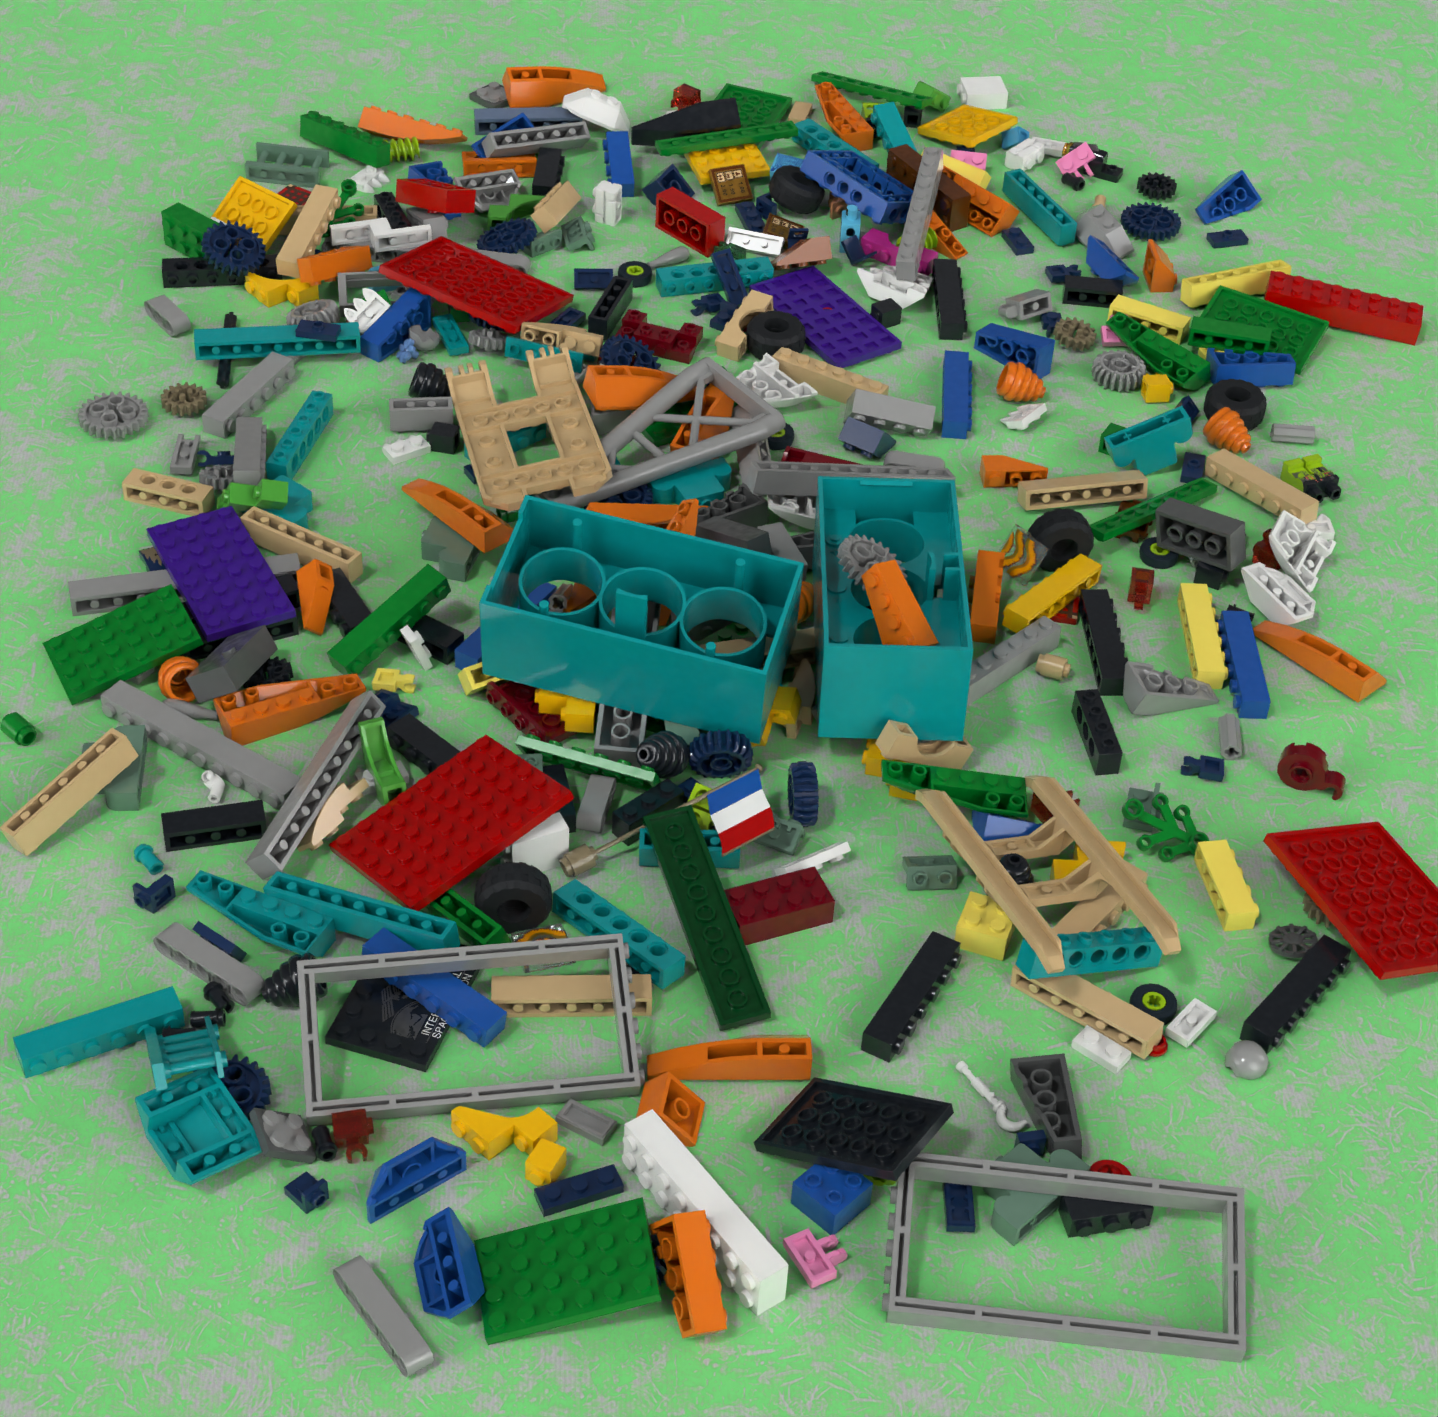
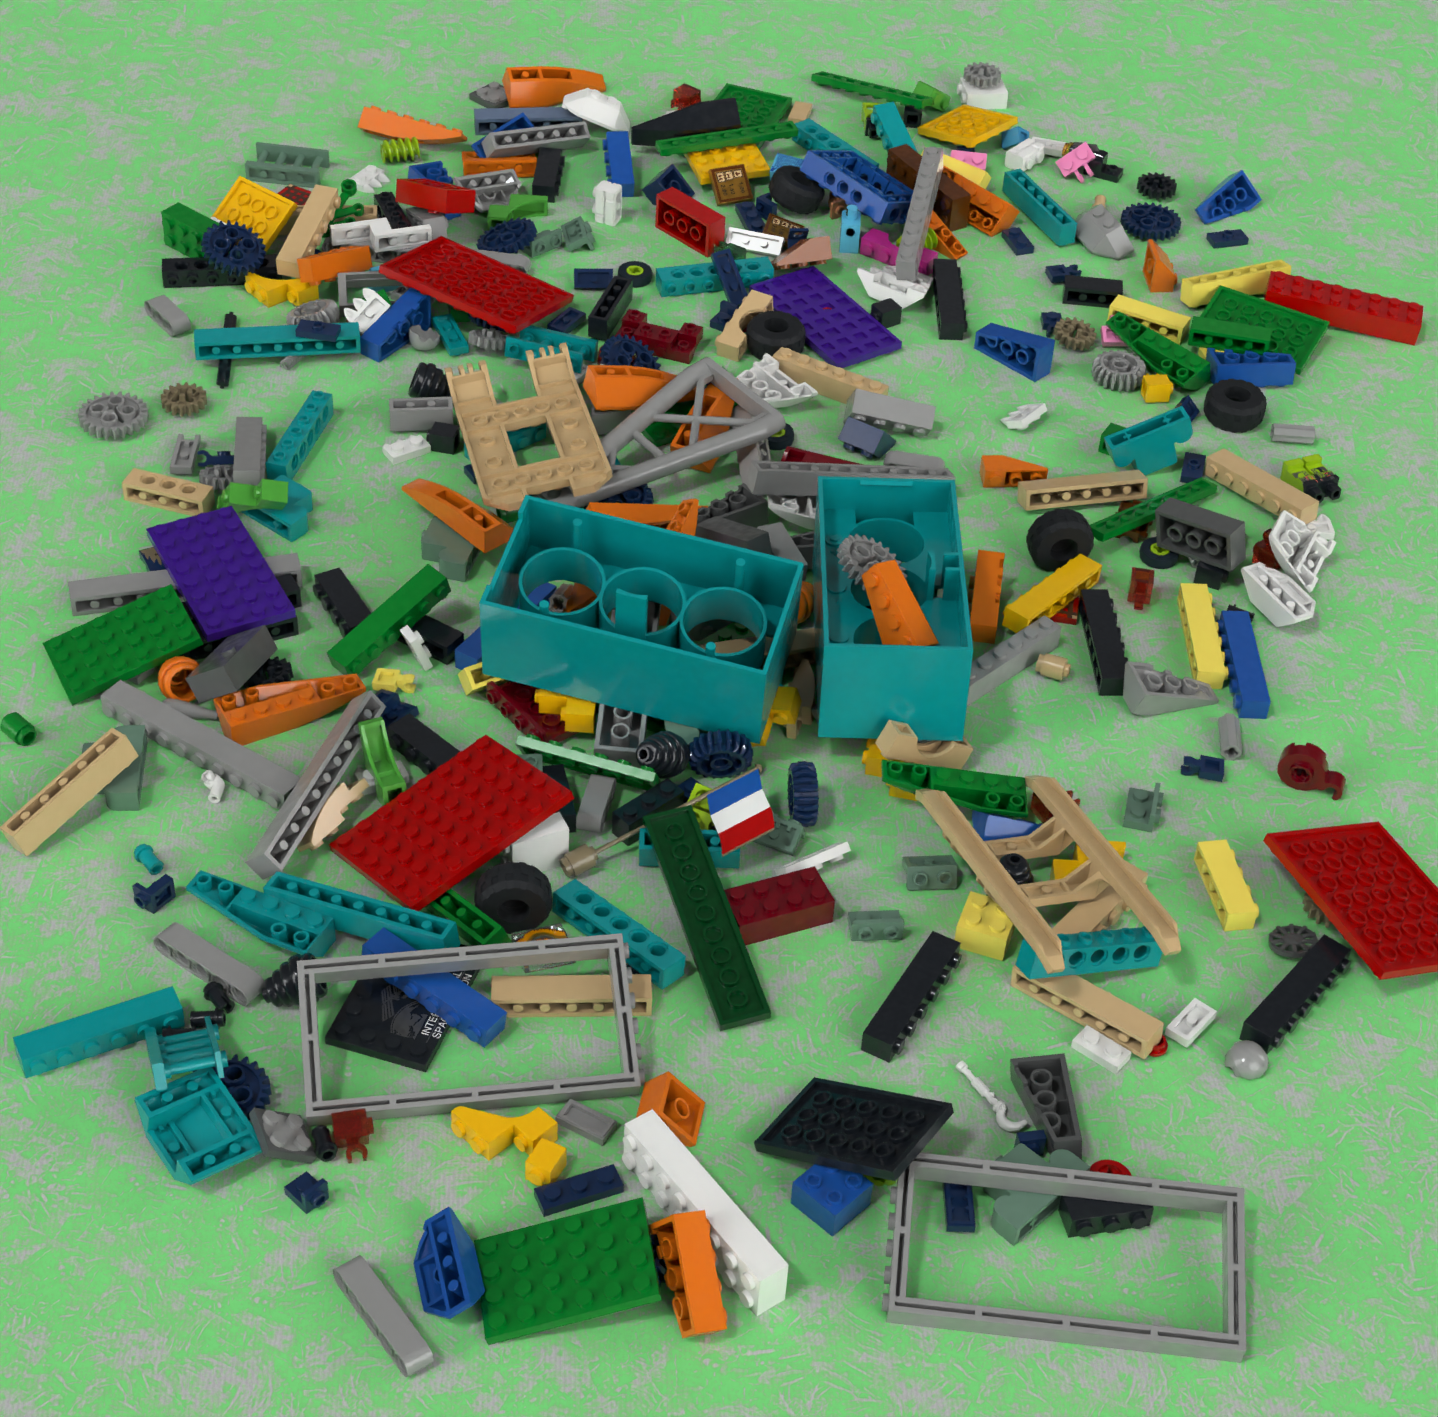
black brick [161,800,267,852] -> none
dark blue plate [192,921,247,962] -> none
light grey brick [202,352,295,439] -> none
tan brick [240,506,363,583] -> none
orange slope [296,559,334,636] -> none
green brick [300,111,390,168] -> none
blue wedge [366,1137,467,1224] -> none
medium blue plant [396,338,419,364] -> none
tan slope [520,322,603,357] -> none
tan brick [530,180,582,234] -> none
light grey piece [647,246,690,269] -> none
teal brick [647,457,732,507] -> none
orange wedge [647,1035,812,1080] -> none
dark blue plate [691,293,725,316] -> none
bright pink hinge [783,1228,848,1289] -> none
orange wedge [815,82,874,151] -> none
dark blue bracket [841,235,877,265] -> none
blue brick [941,350,972,439] -> none
orange piece [996,361,1046,402] -> none
light grey brick [998,289,1053,321] -> none
slope [998,524,1049,586] -> none
black pin [1061,172,1085,191] -> none
black brick [1071,689,1123,776] -> none
blue wedge [1086,235,1139,286] -> none
green plant [1122,794,1209,862] -> none
black bush [1129,983,1177,1025] -> none
orange piece [1203,407,1251,454] -> none
orange wedge [1253,620,1387,702] -> none
none -> sand green bracket [848,910,904,941]
none -> light grey gear [963,62,1001,88]

